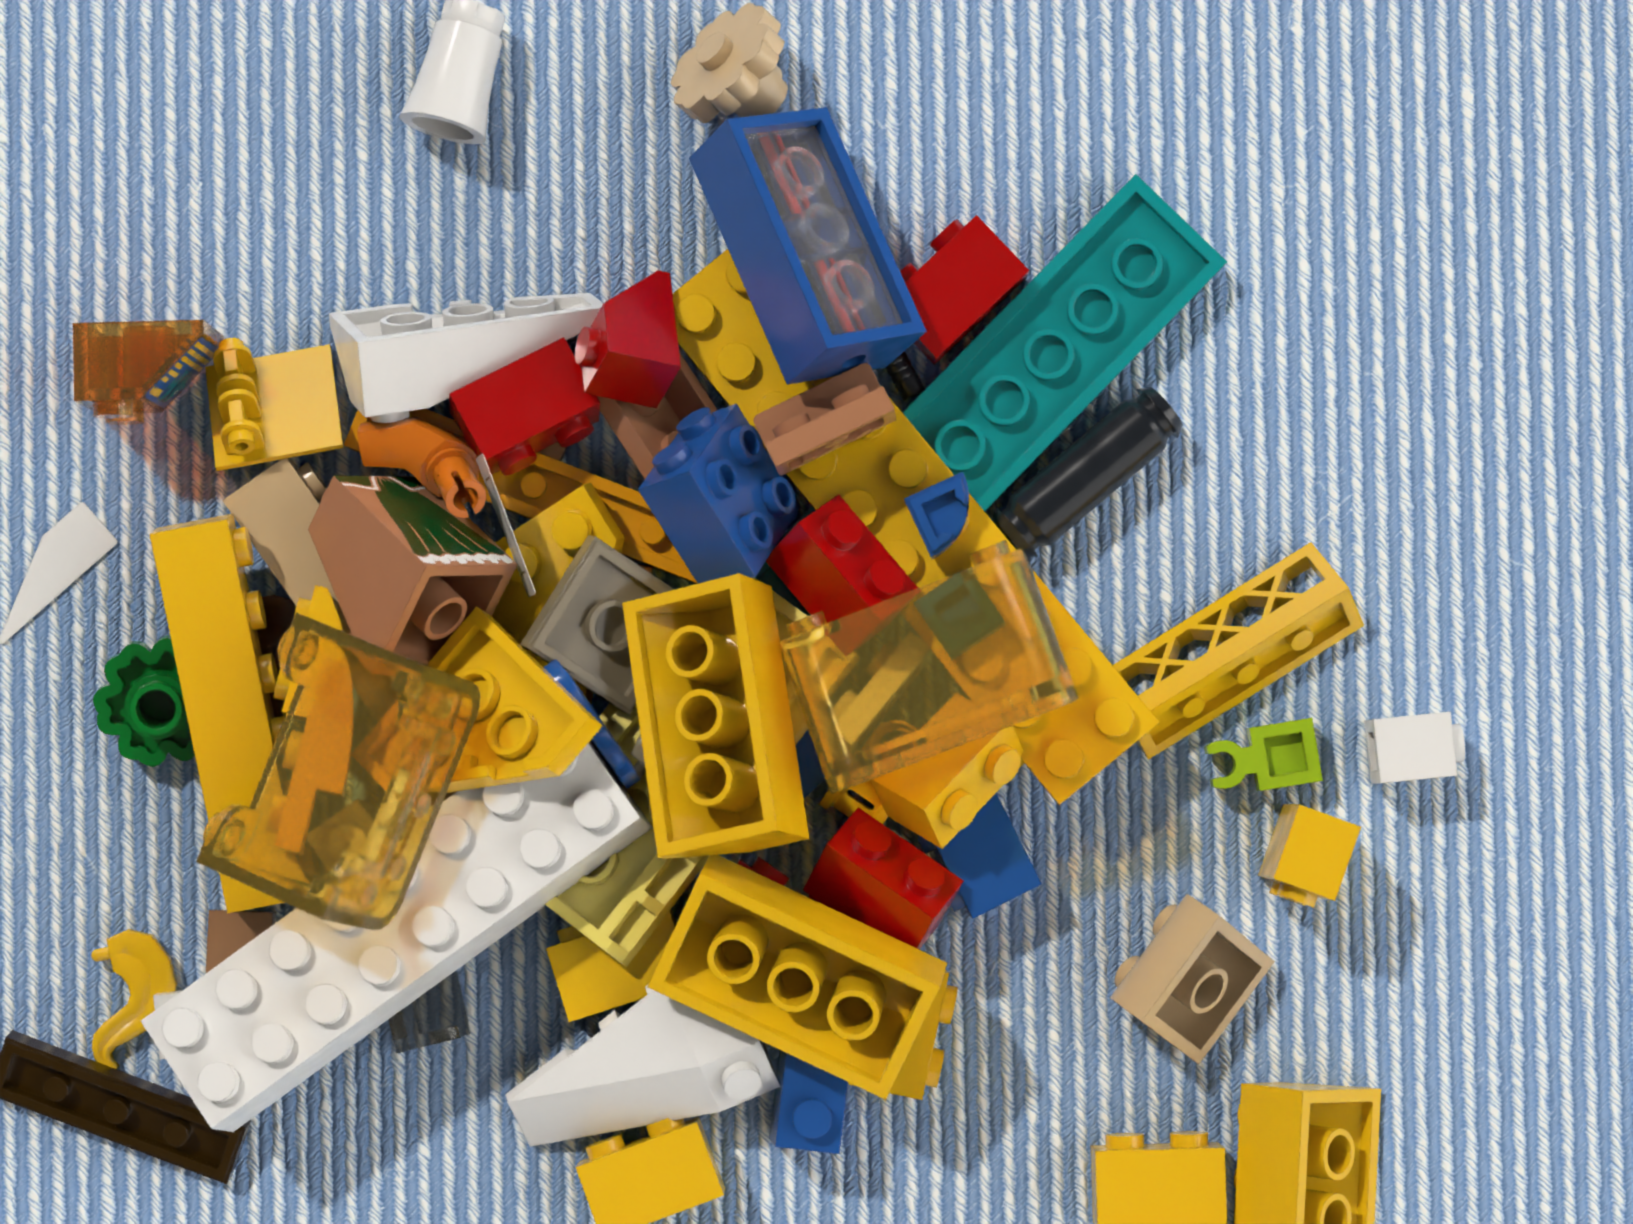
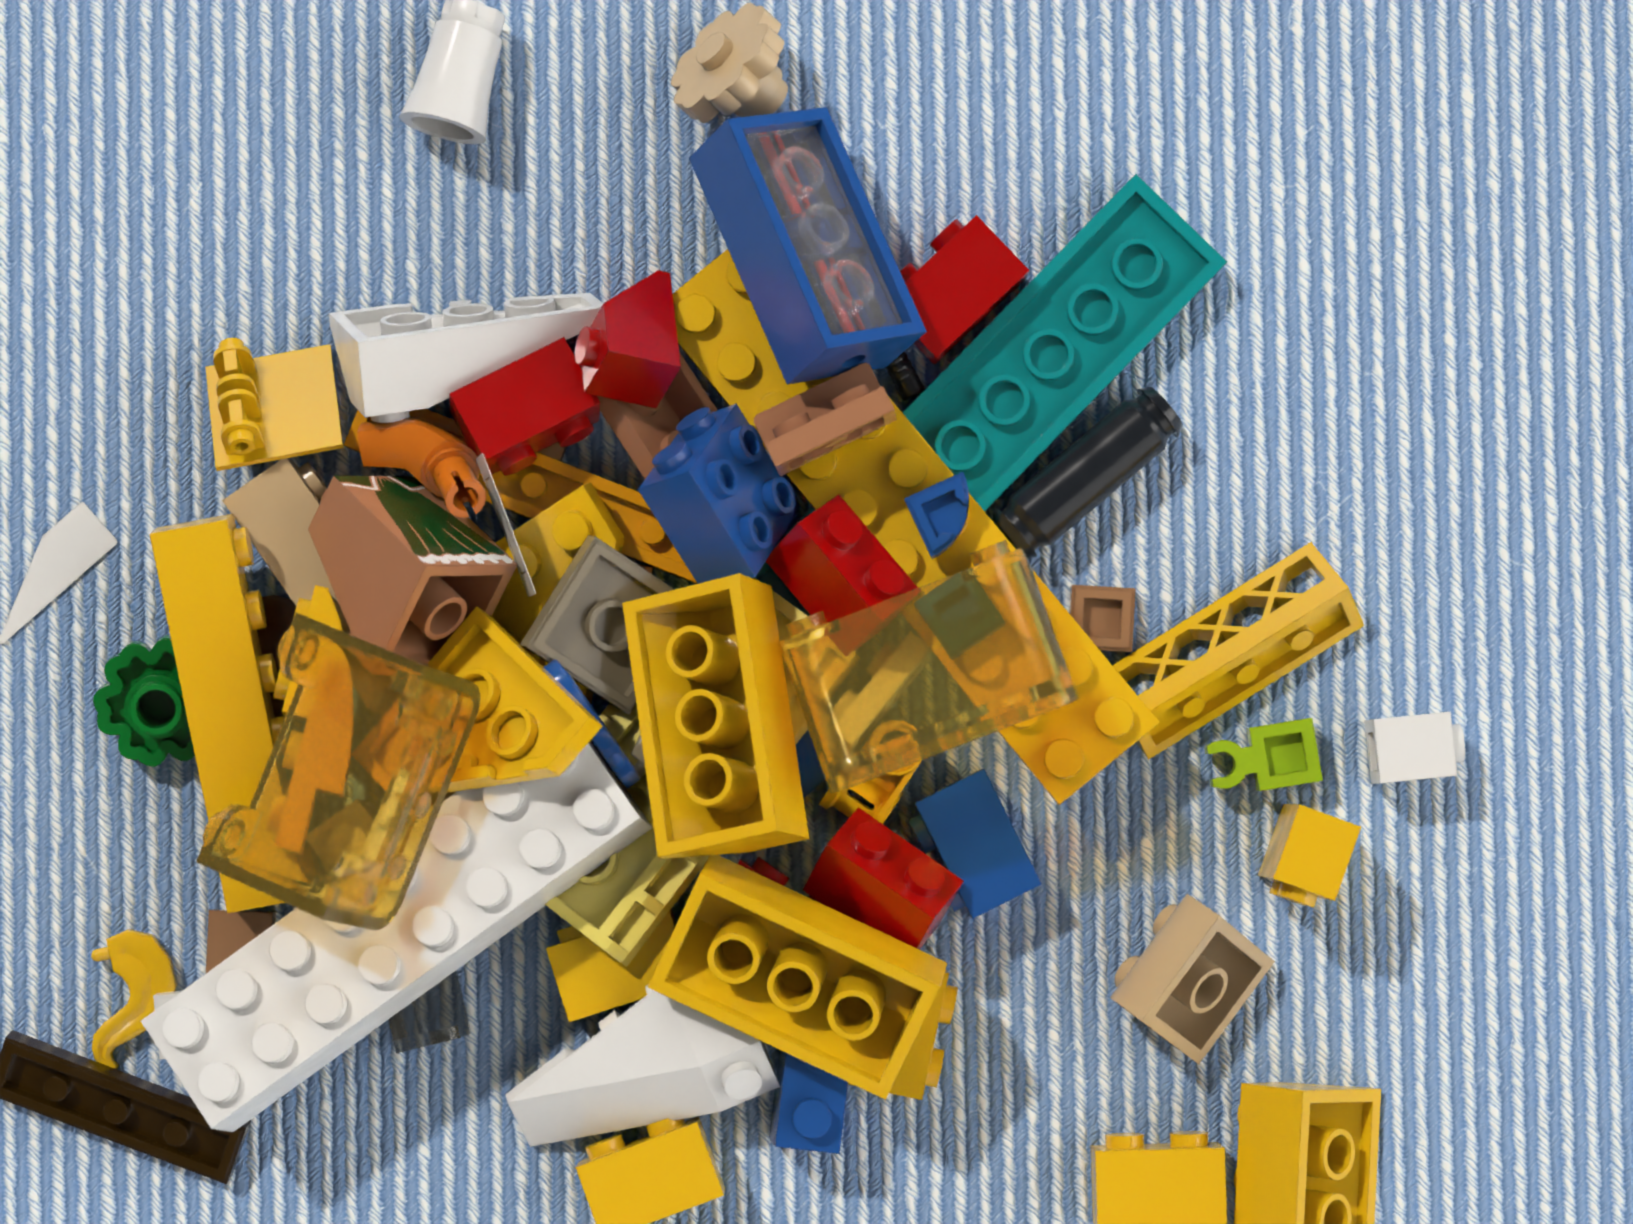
clear orange slope [73,320,224,425] -> none
yellow brick [869,689,1024,849] -> none
none -> medium nougat tile [1069,585,1136,653]

